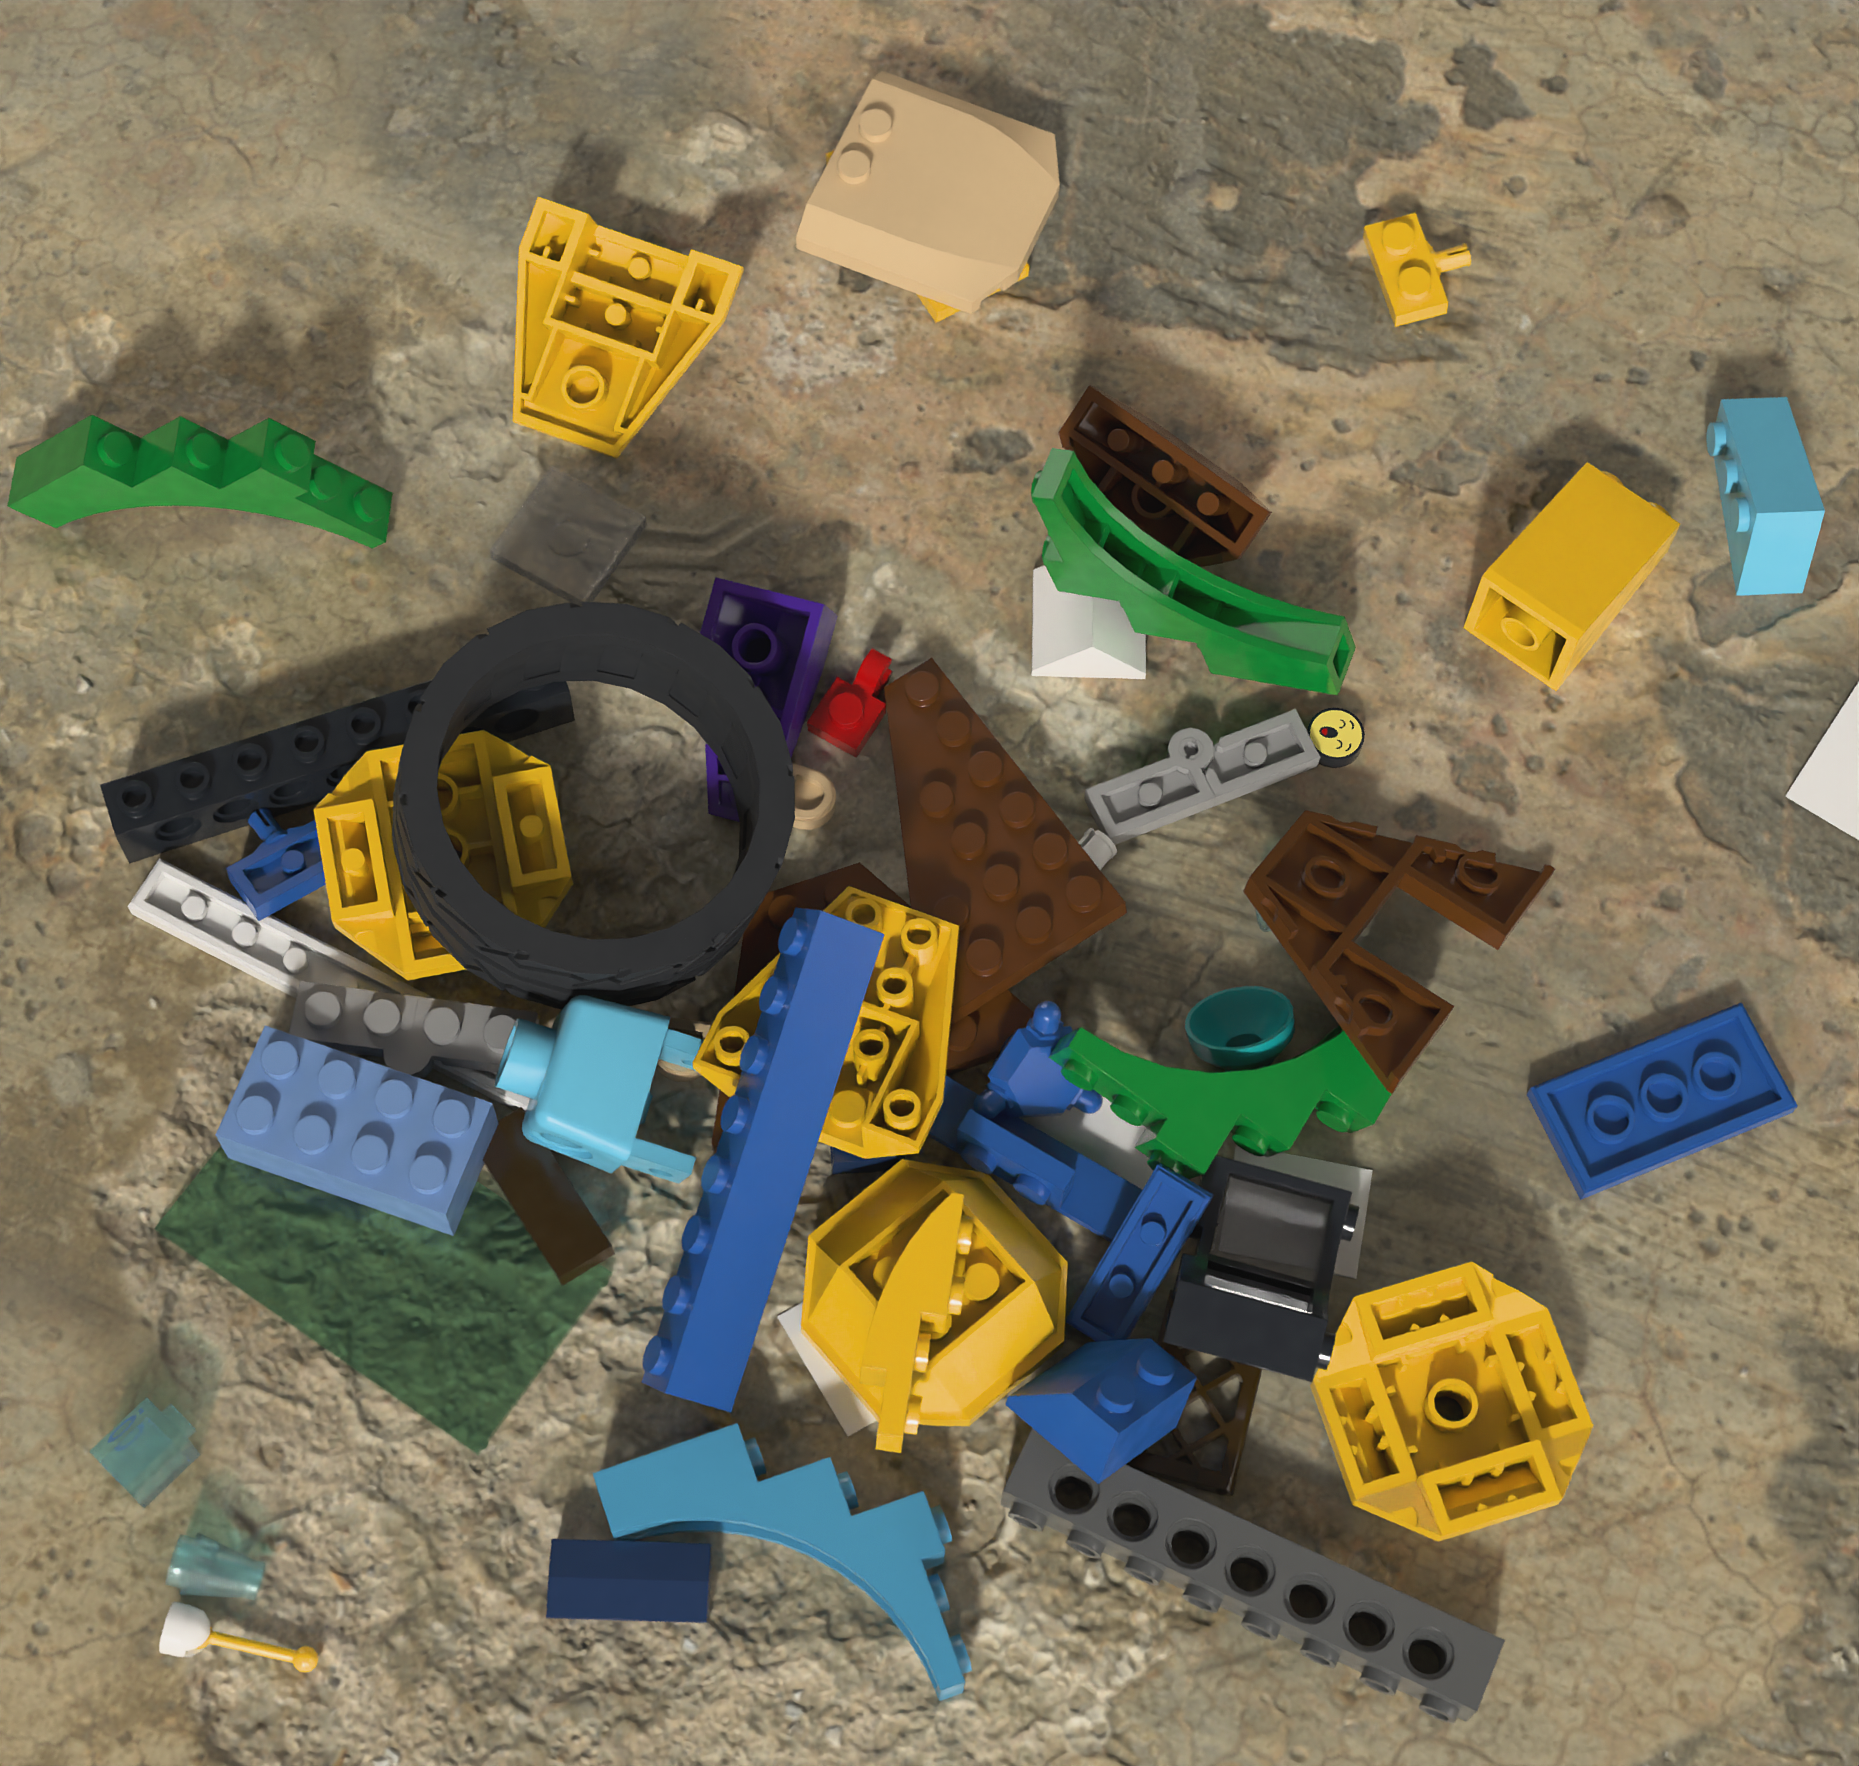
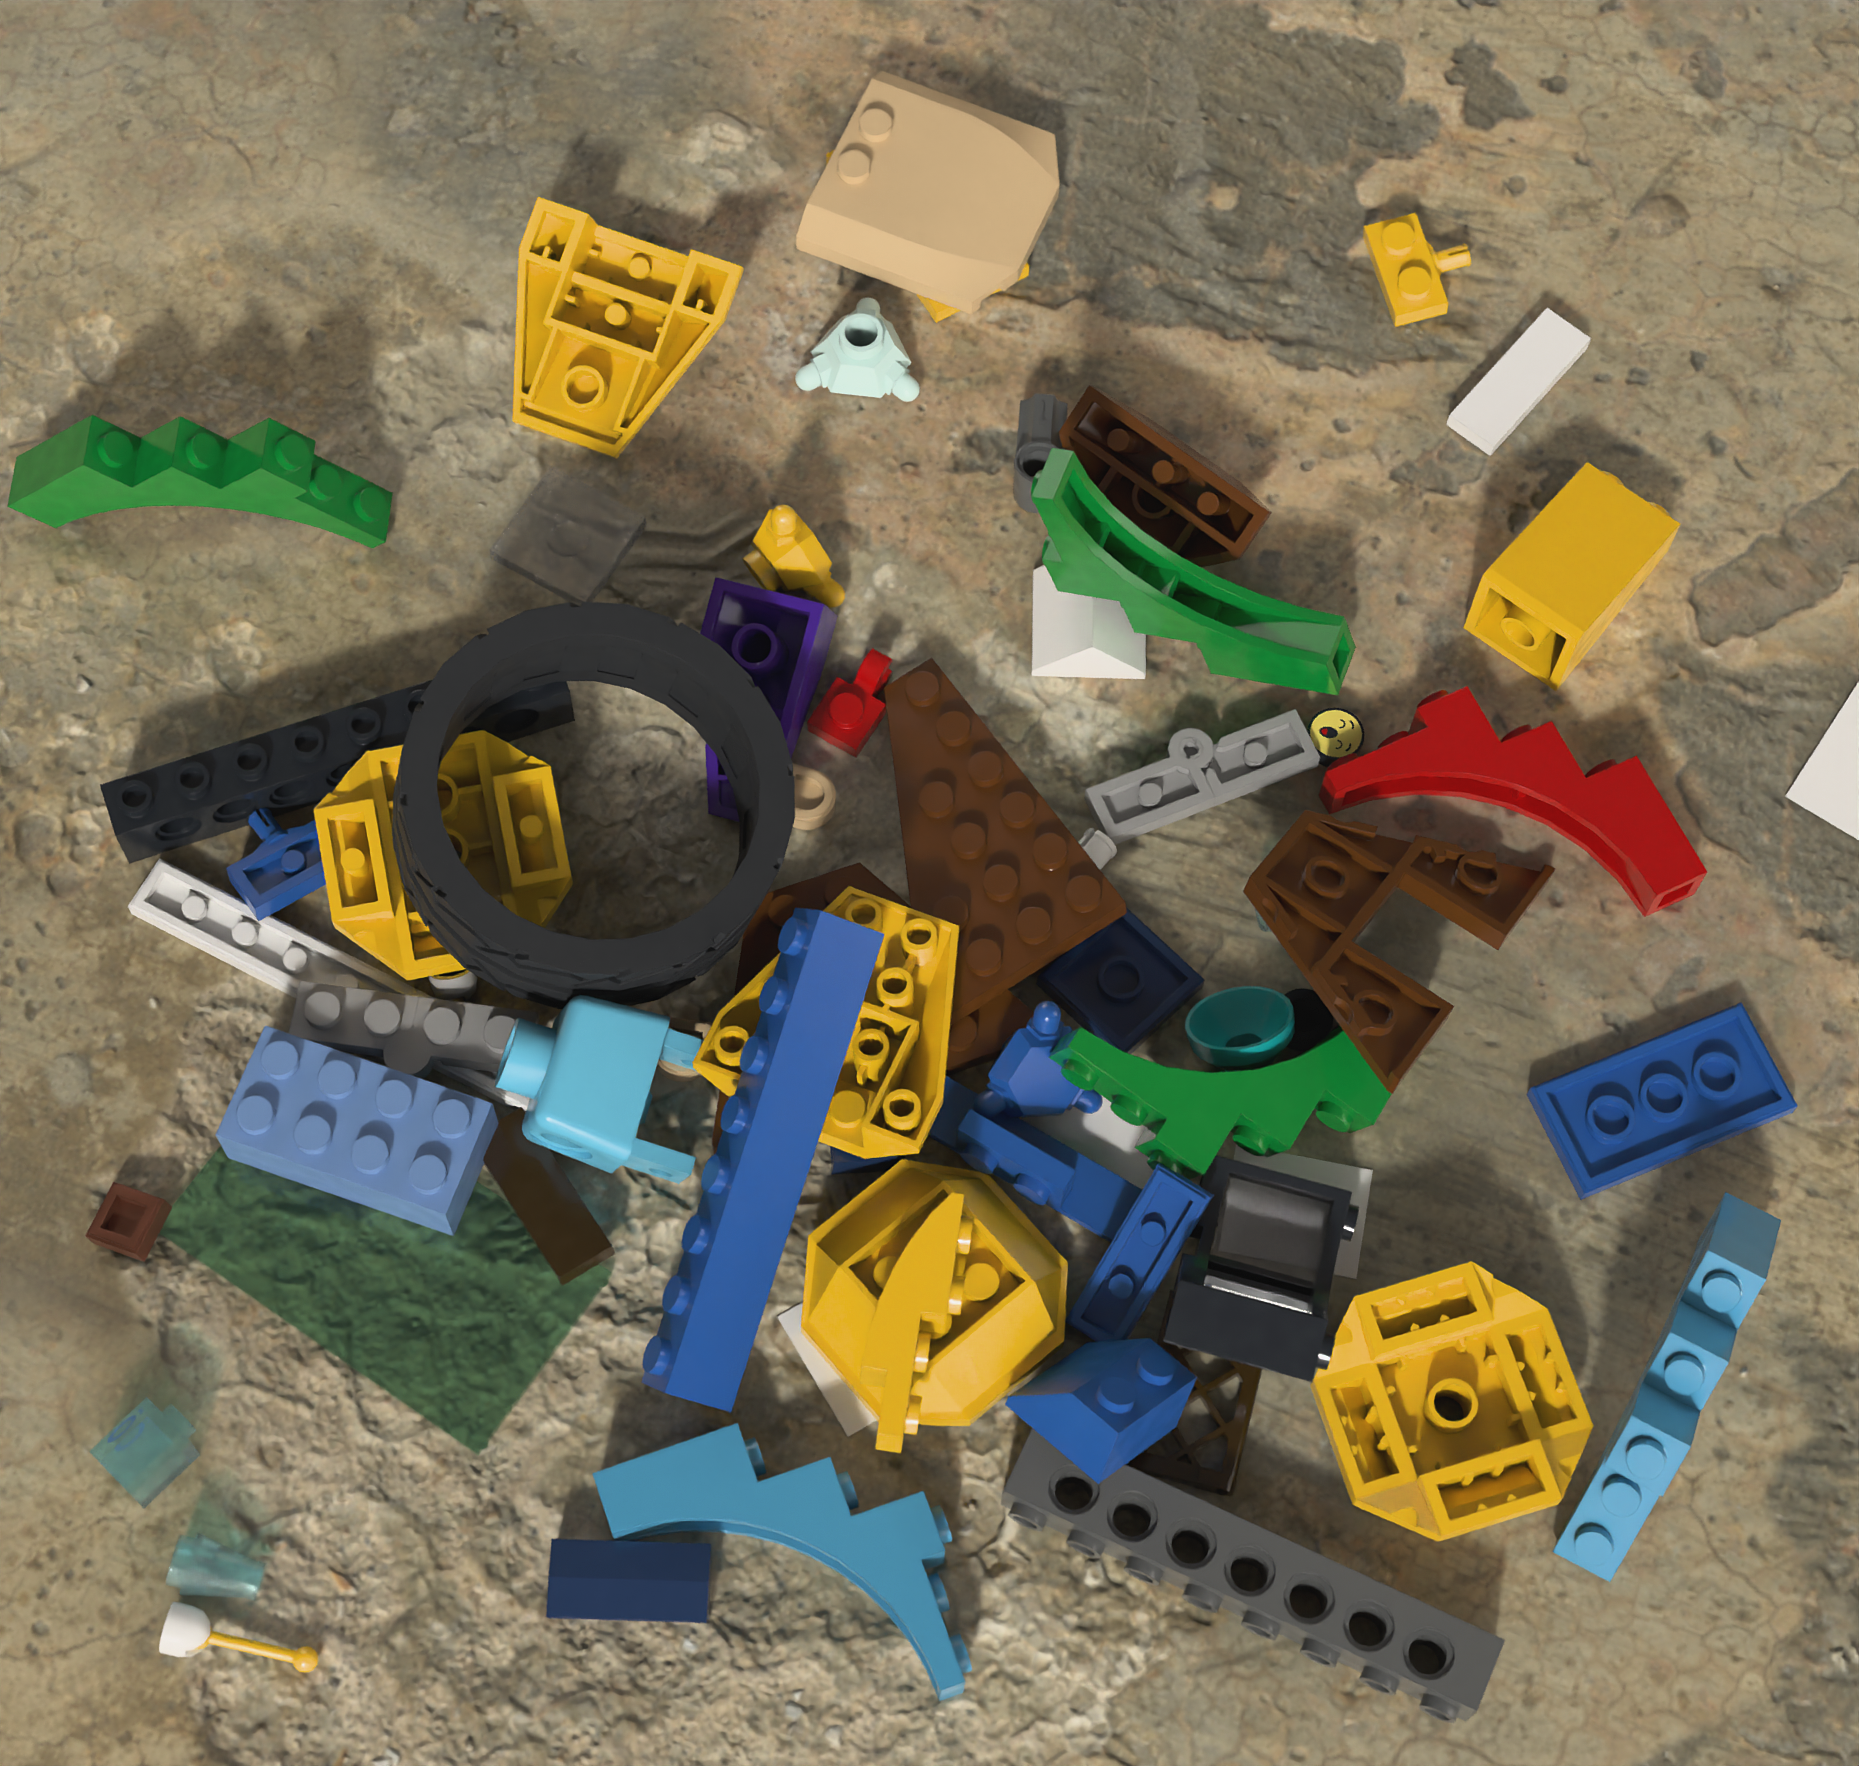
medium azure wedge [1706,397,1825,596] -> none
none -> copper tile [85,1182,172,1262]
none -> light grey hinge [429,969,478,1002]
none -> yellow rock [742,504,845,608]
none -> light aqua rock [795,297,920,402]
none -> dark grey piece [1013,393,1068,514]
none -> dark blue tile [1036,907,1205,1054]
none -> black tile [1284,988,1334,1051]
none -> red arch [1318,686,1708,917]
none -> white tile [1446,308,1591,456]
none -> dark azure arch [1553,1192,1781,1582]

